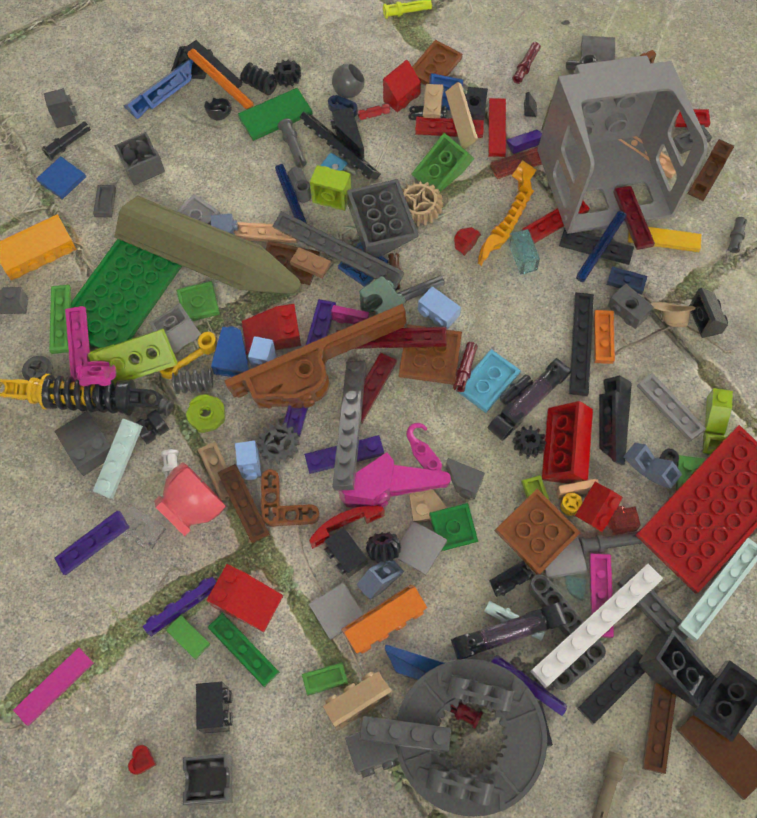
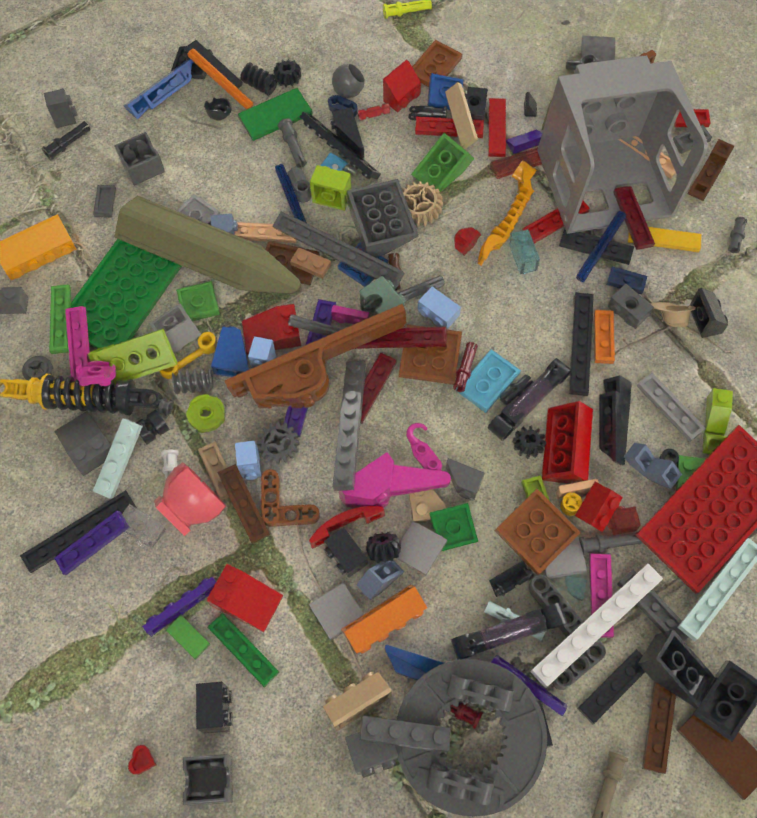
dark pink tile [13,647,94,726] -> none
blue tile [36,156,86,199] -> none
bright green tile [302,662,348,696] -> none
dark purple plate [304,435,384,474] -> none
tan plate [423,84,444,118] -> none
dark red pin [512,42,541,84] -> none
none -> black tile [20,490,137,573]
none -> dark grey axle [288,314,342,336]

